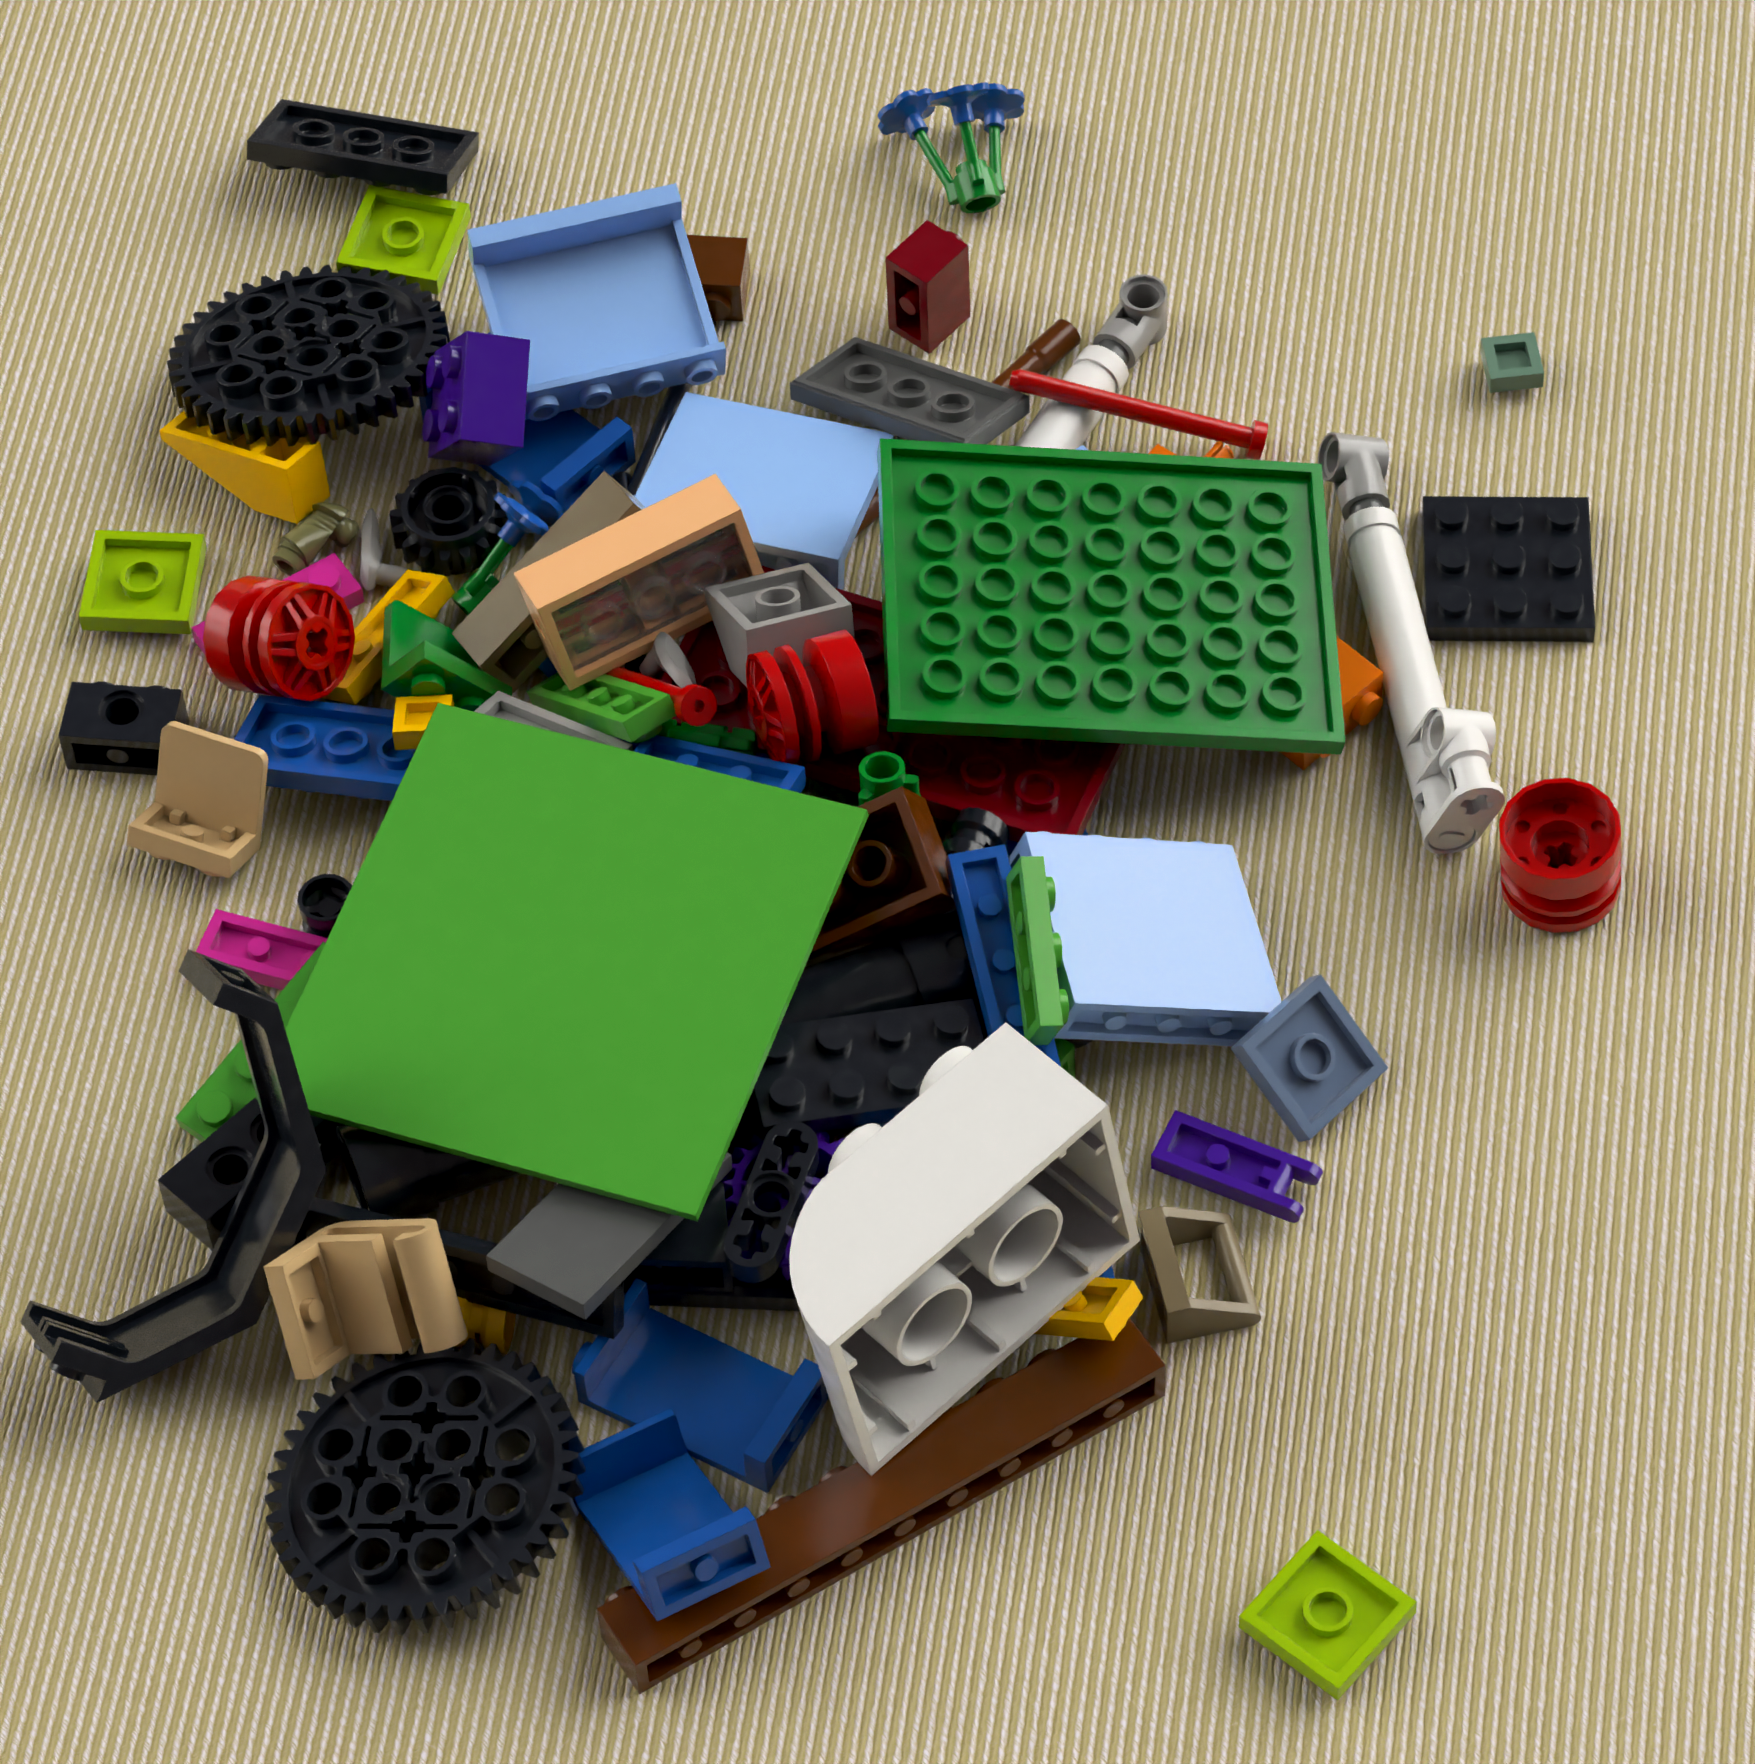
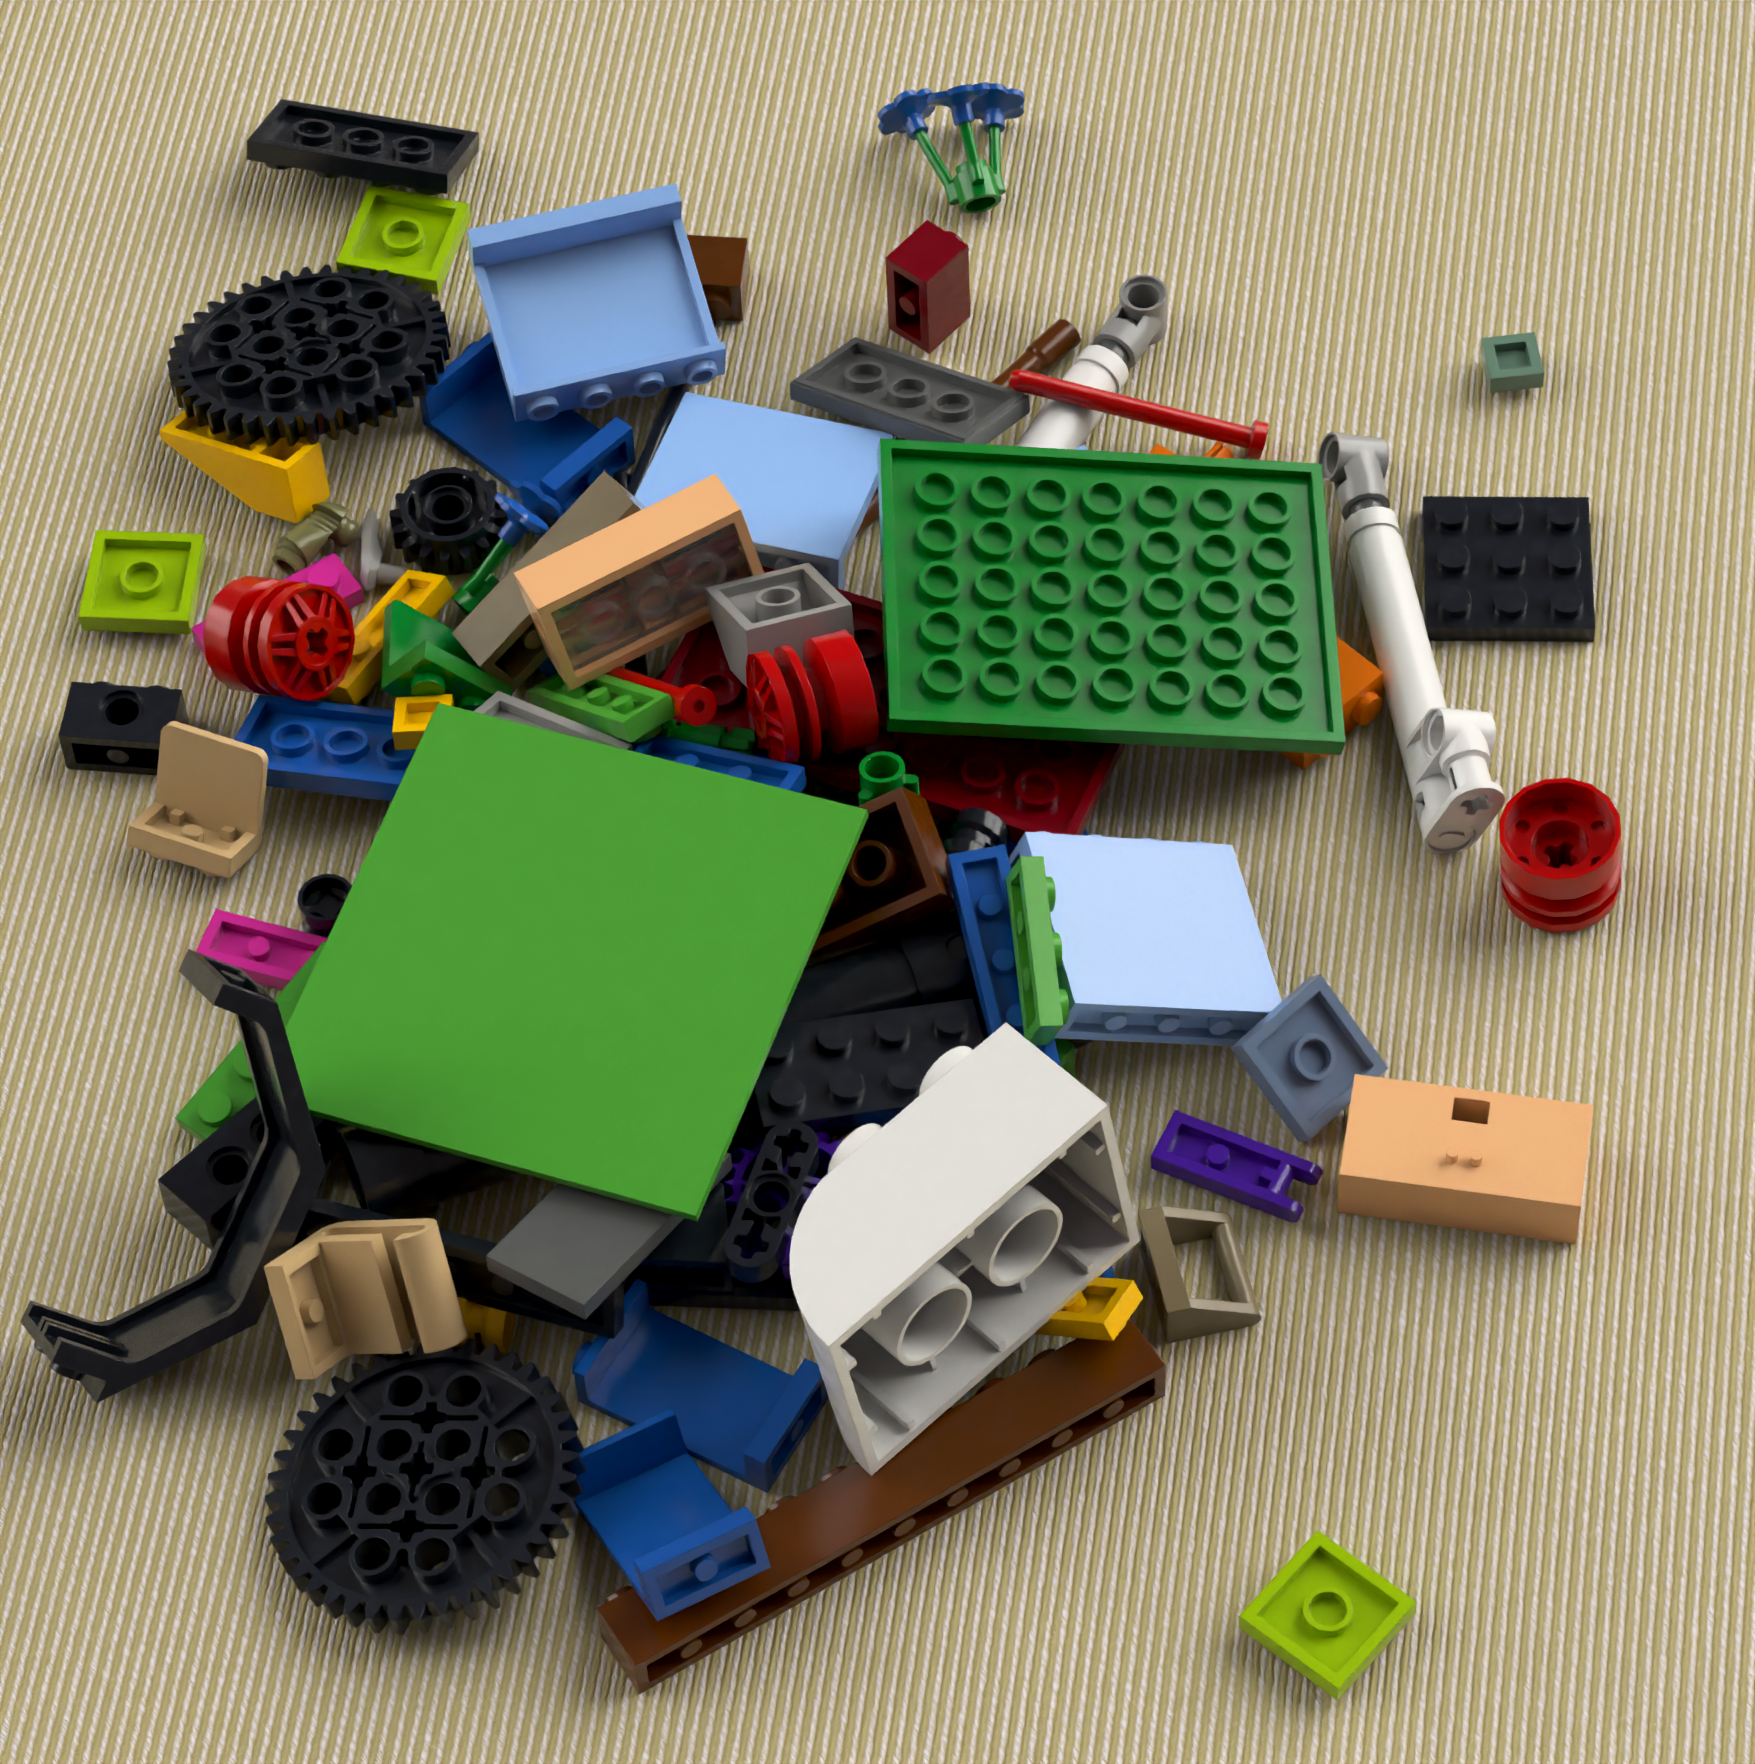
dark purple brick [422,331,530,466] -> none
light grey bar [639,631,696,688] -> none
none -> light nougat brick [1337,1074,1594,1244]

